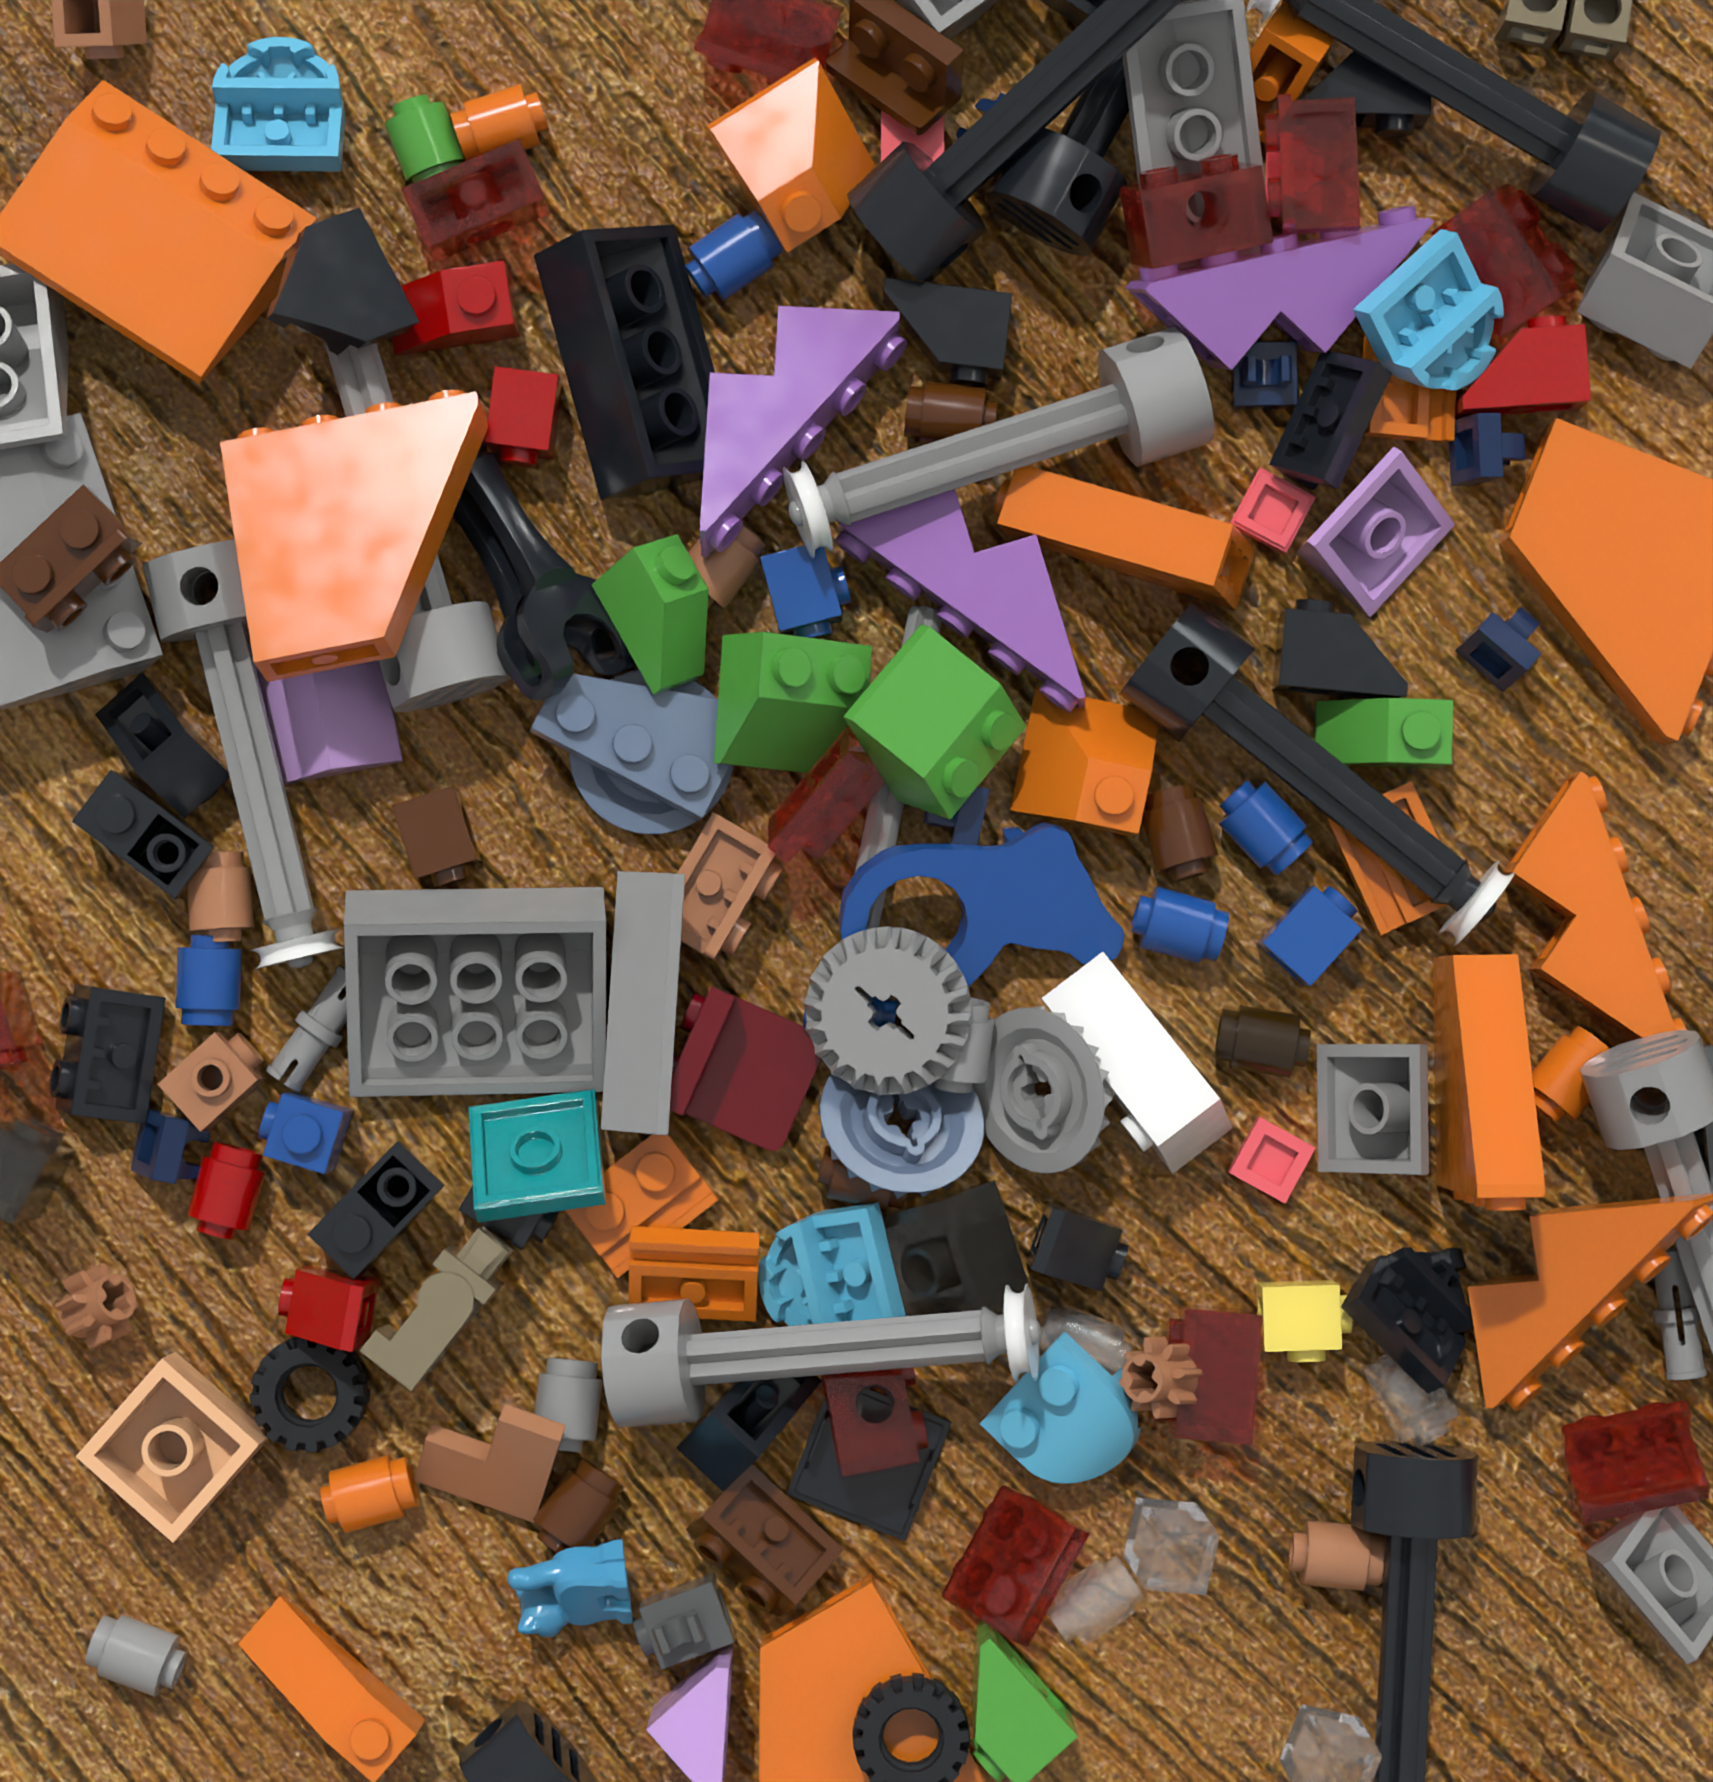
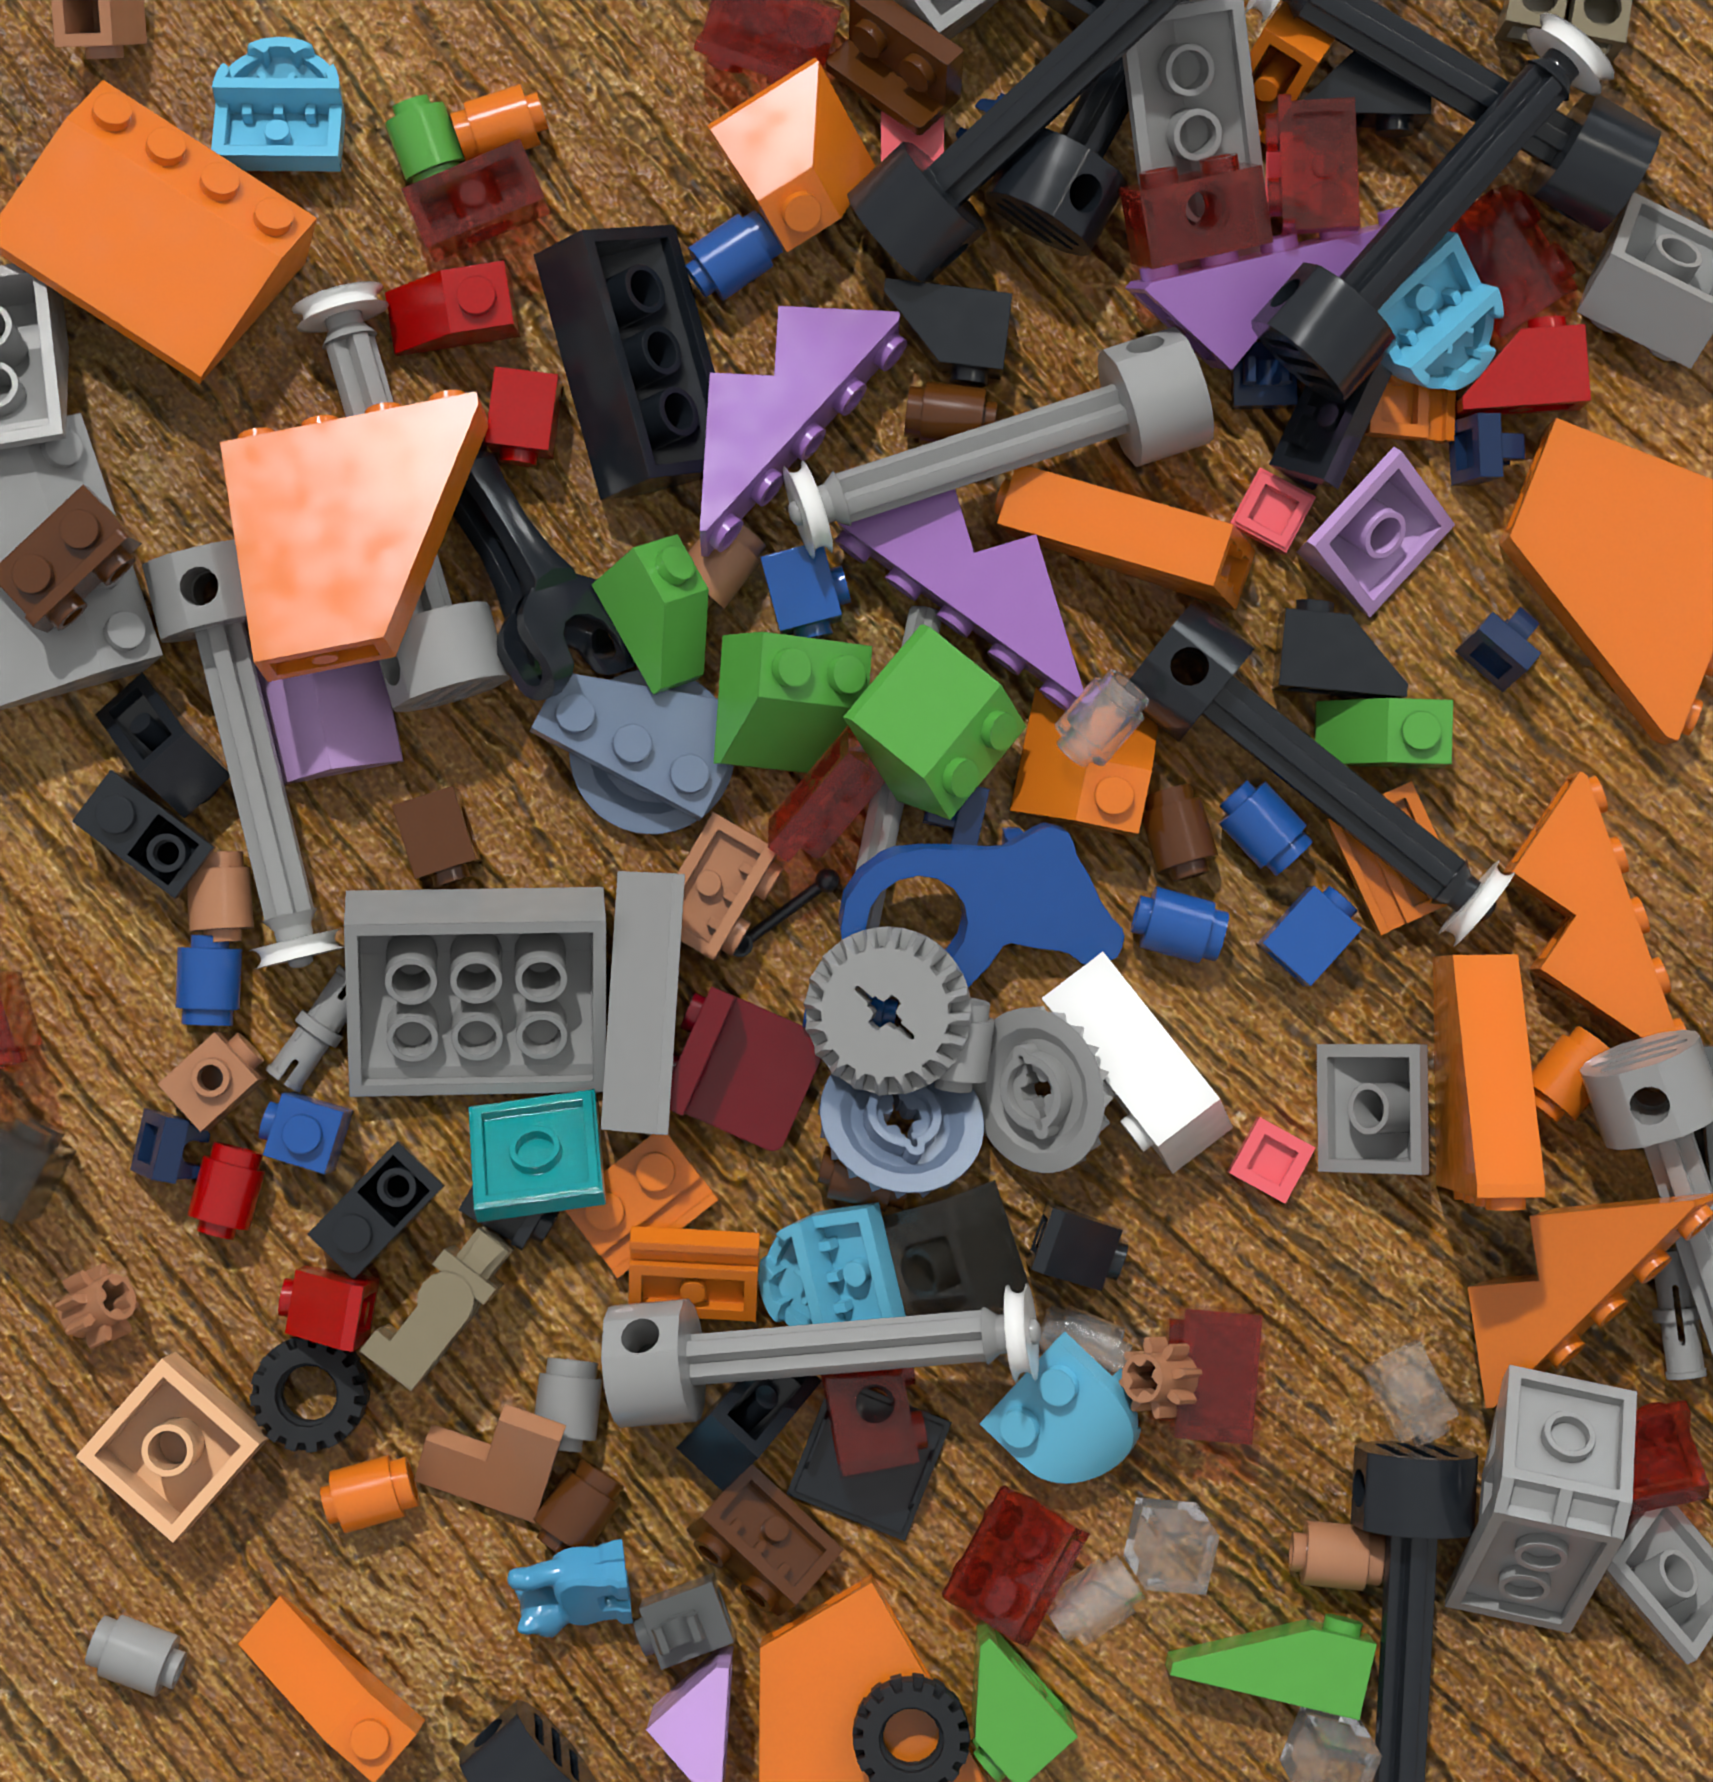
black bracket [50,984,166,1124] -> none
black slope [266,208,420,355] -> none
dark brown brick [1214,1005,1311,1078] -> none
light yellow brick [1256,1280,1352,1362] -> none
black slope [1341,1247,1474,1394] -> none
none -> black hinge [733,868,840,957]
none -> clear brick [1055,669,1150,767]
none -> bright green slope [1165,1614,1377,1720]
none -> black piece [1251,13,1615,404]
none -> light grey bracket [1445,1365,1637,1633]

